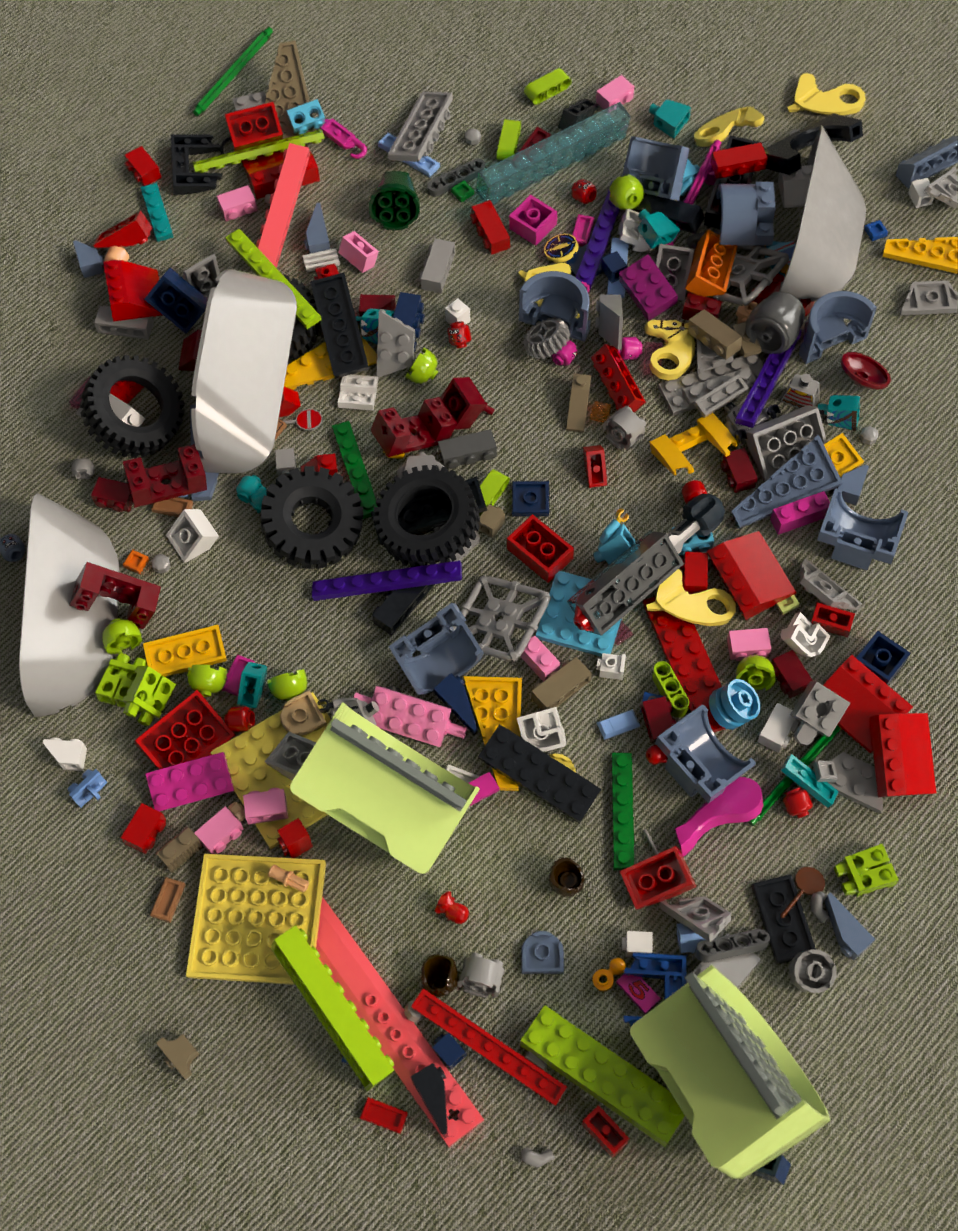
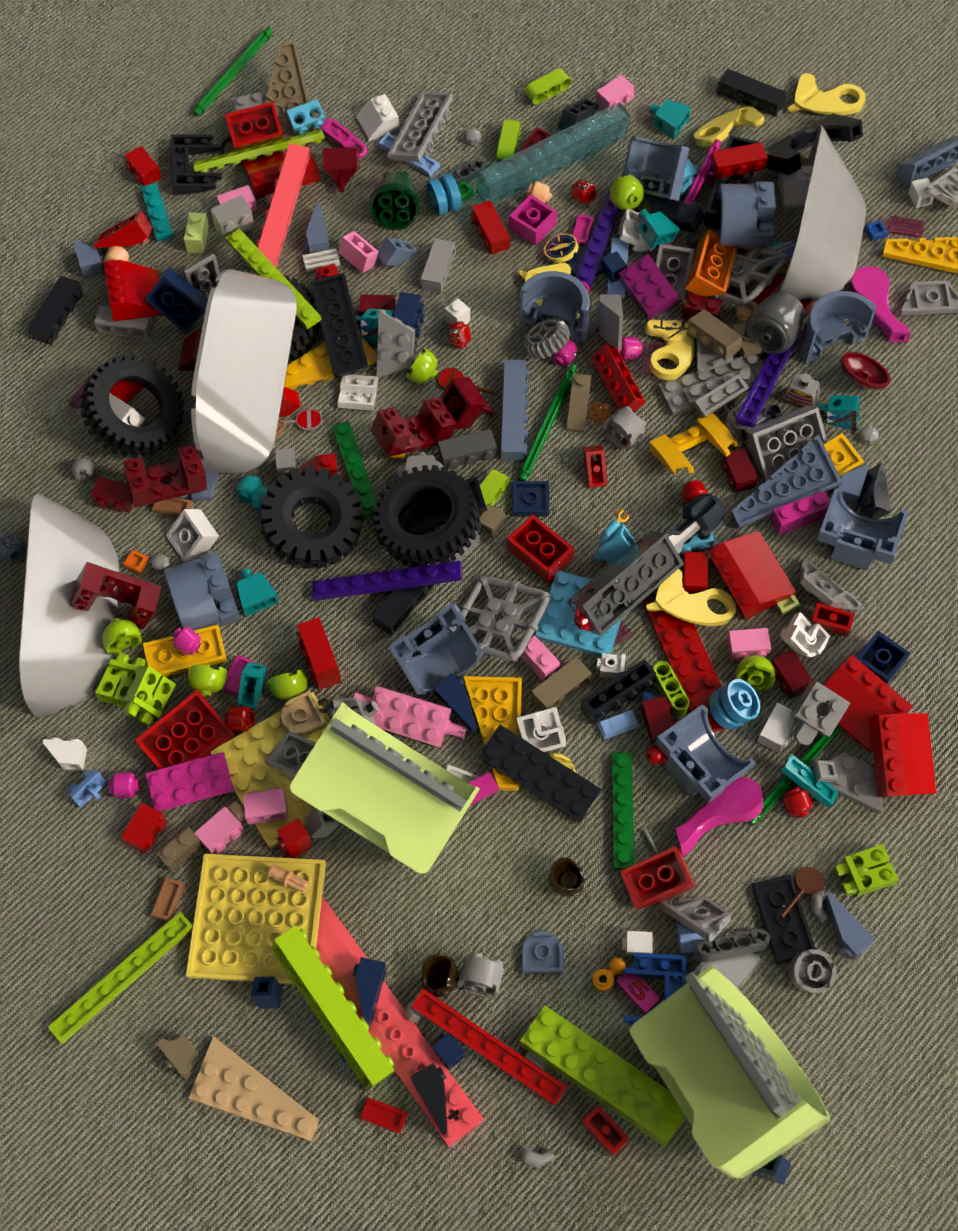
red animal [435,891,469,924] -> none
none -> black brick [28,276,83,345]
none -> lime plate [48,912,193,1044]
none -> dark pink head [109,772,140,799]
none -> sand blue piece [164,550,241,630]
none -> dark pink head [172,627,201,655]
none -> yellowish green brick [184,212,209,253]
none -> tan wing [189,1036,319,1142]
none -> light grey slope [211,195,253,244]
none -> teal torso [237,569,279,616]
none -> dark blue brick [251,976,283,1009]
none -> red brick [296,617,341,690]
none -> light grey brick [304,808,339,838]
none -> dark red piece [323,148,360,193]
none -> dark blue slope [353,957,387,1030]
none -> white slope [356,94,399,141]
none -> sand blue slope [378,238,418,266]
none -> dark azure wheel [426,173,462,217]
none -> piece [437,368,494,395]
none -> sand blue brick [501,360,529,462]
none -> green piece [518,364,578,481]
none -> light nougat head [526,181,552,203]
none -> black brick [580,659,656,724]
none -> black brick [717,68,787,117]
none -> dark pink animal [849,266,911,342]
none -> black slope [859,463,891,519]
none -> clear pink tile [887,216,924,238]

